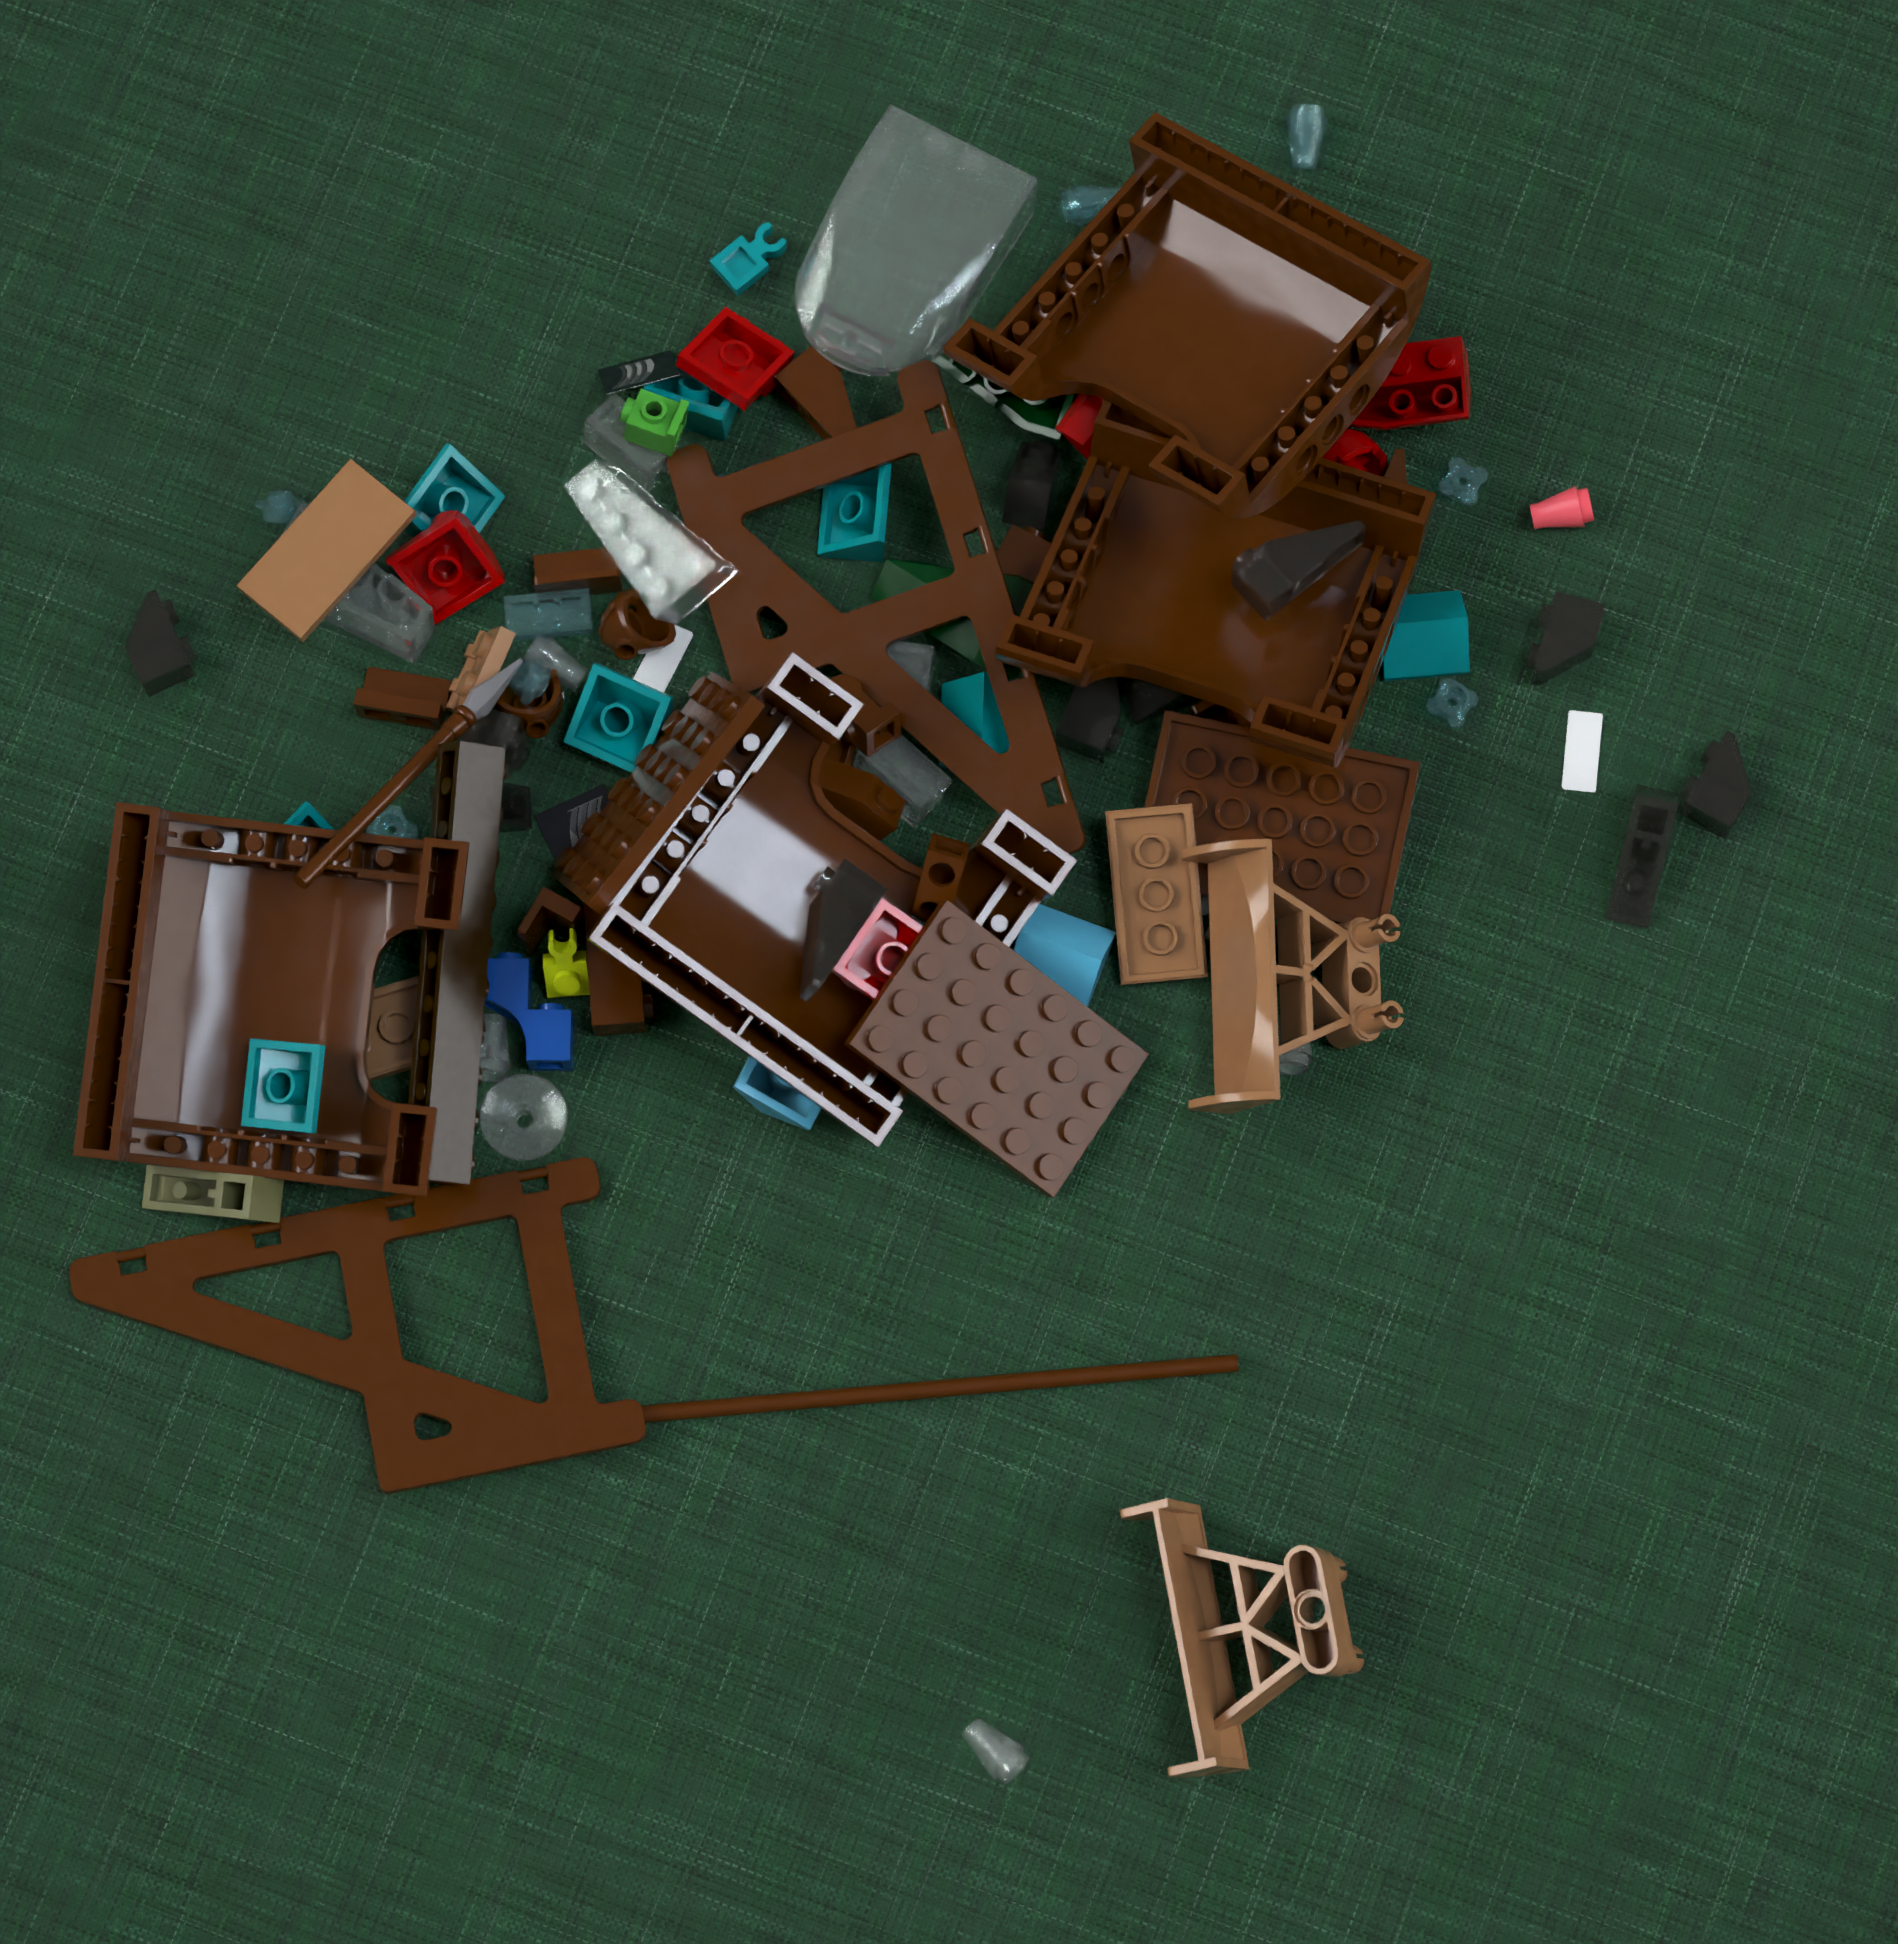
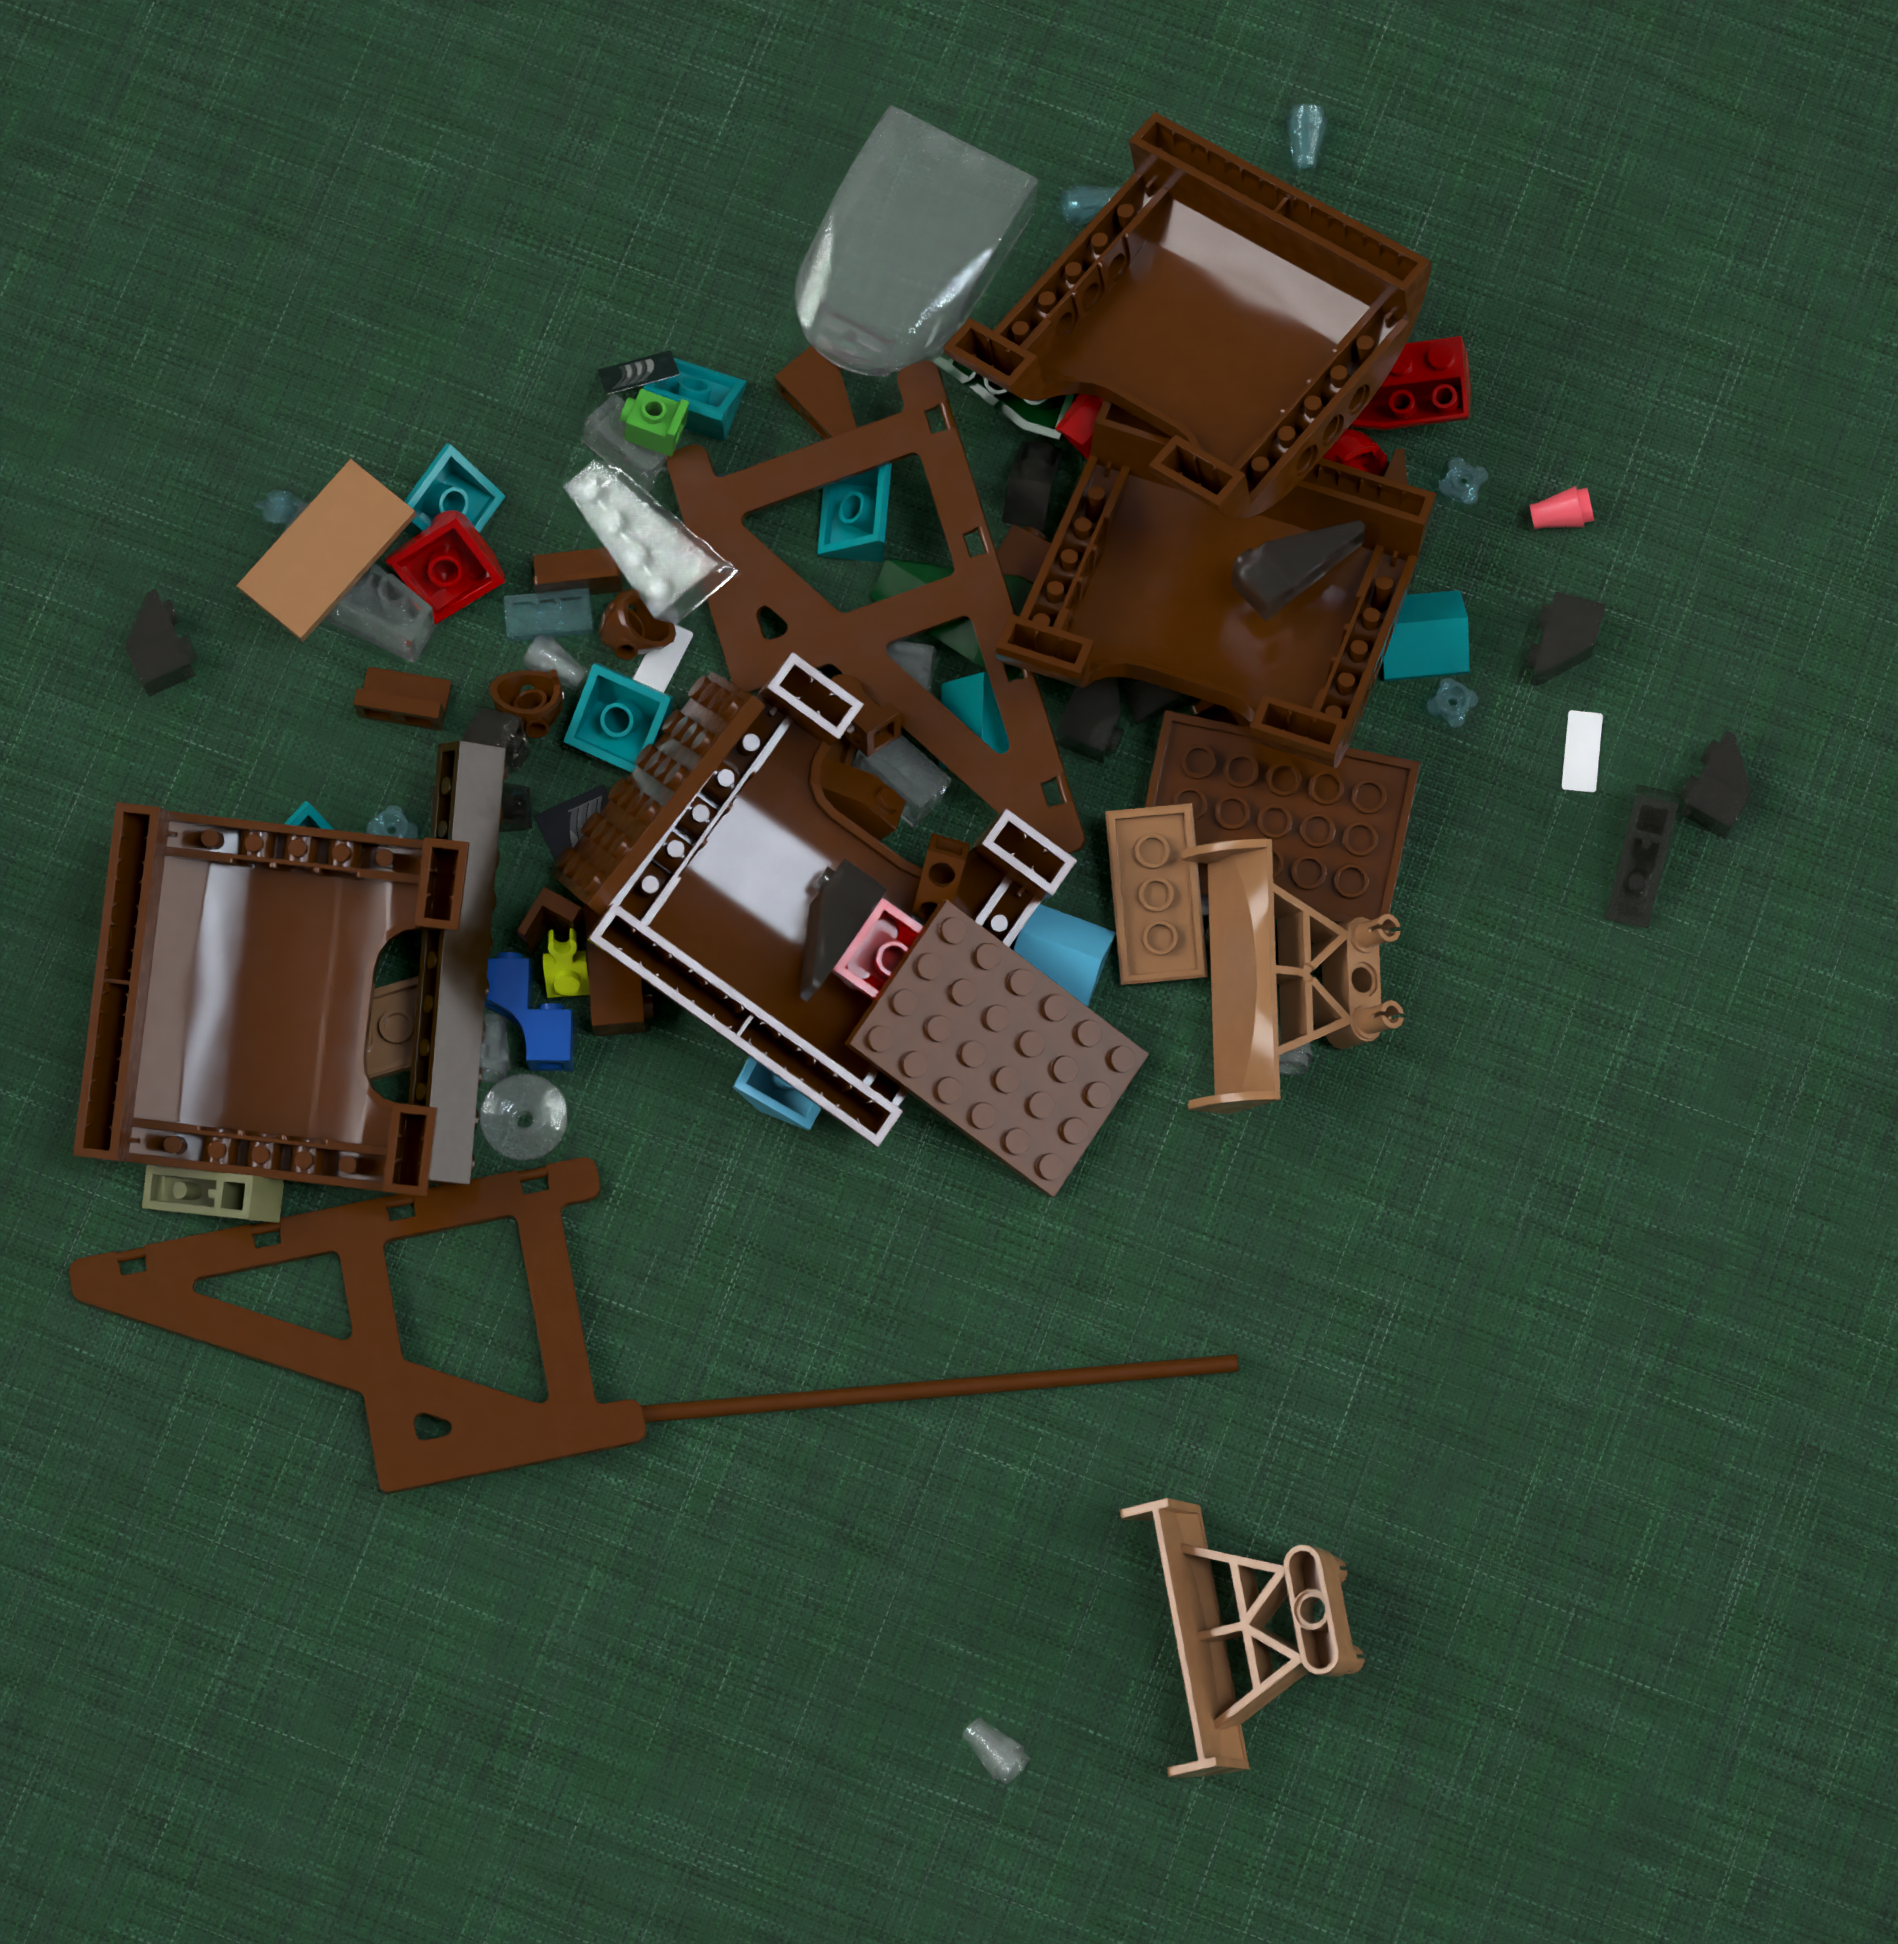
teal slope [241,1038,326,1134] -> none
reddish brown piece [293,658,523,889] -> none
medium nougat plate [445,626,516,713] -> none
clear light blue plate [509,659,551,705] -> none
red plate [676,307,795,411] -> none
teal plate [710,222,787,297] -> none

